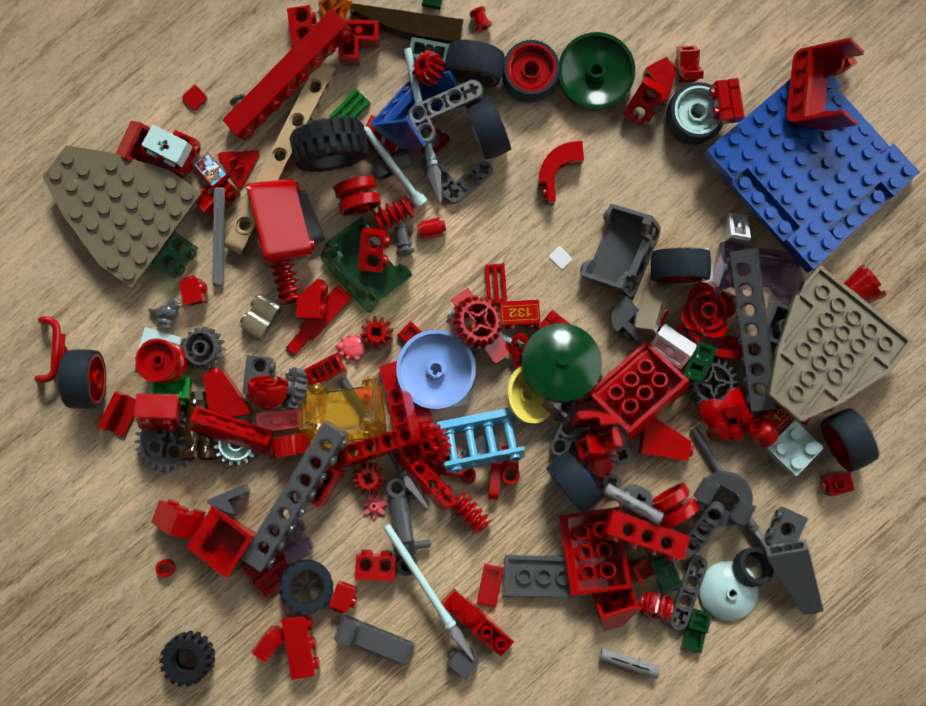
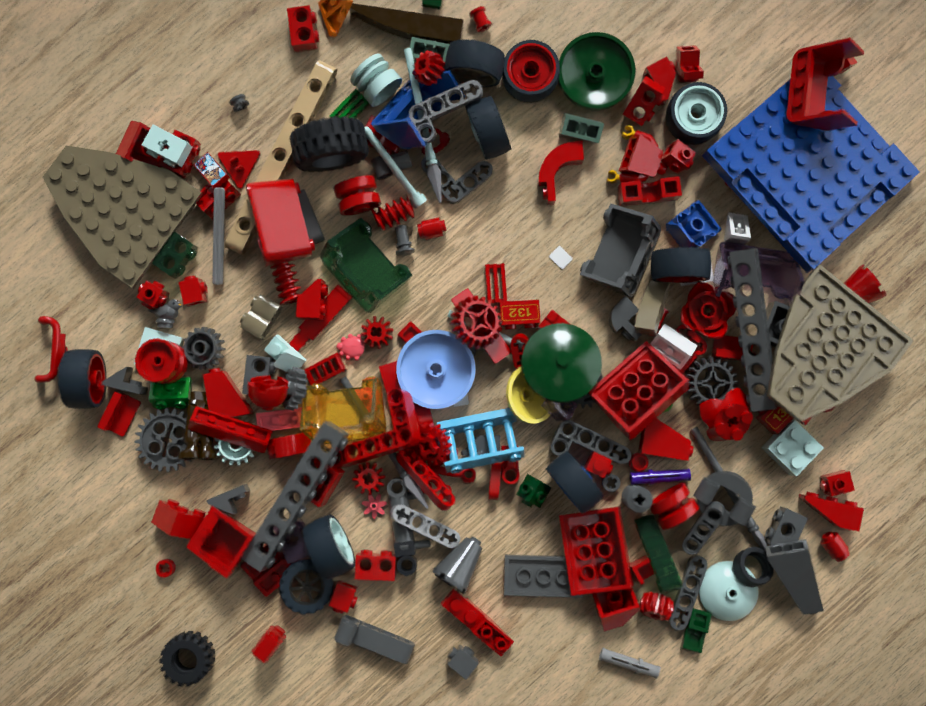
red brick [134,393,182,432] -> none
red piece [182,85,208,110] -> none
red brick [222,8,353,141] -> none
red brick [281,613,320,680] -> none
red brick [338,20,380,66] -> none
red brick [358,227,390,273] -> none
light aqua piece [383,523,474,661] -> none
red piece [450,491,492,535] -> none
red tile [477,563,504,607] -> none
red slope [569,411,620,434] -> none
red brick [576,427,623,461] -> none
red brick [602,510,690,563] -> none
light grey pin [603,483,664,525] -> none
dark green slope [683,341,718,383] -> none
red brick [709,78,745,125] -> none
red head [748,418,779,448] -> none
black wheel [821,408,879,472] -> none
none -> dark grey slope [102,367,148,395]
none -> red brick [136,280,170,310]
none -> light aqua slope [264,335,307,372]
none -> black wheel [303,514,355,580]
none -> light aqua wheel [350,53,402,107]
none -> light grey beam [390,504,460,548]
none -> dark grey cone [432,536,483,594]
none -> dark green brick [516,474,552,508]
none -> sand green brick [559,113,604,143]
none -> red torso [607,125,667,183]
none -> red arch [618,176,682,207]
none -> red plate [629,453,649,472]
none -> dark purple pin [630,468,691,485]
none -> red brick [661,139,696,174]
none -> blue slope [666,200,721,248]
none -> red slope [798,492,864,532]
none -> red brick [820,531,850,562]

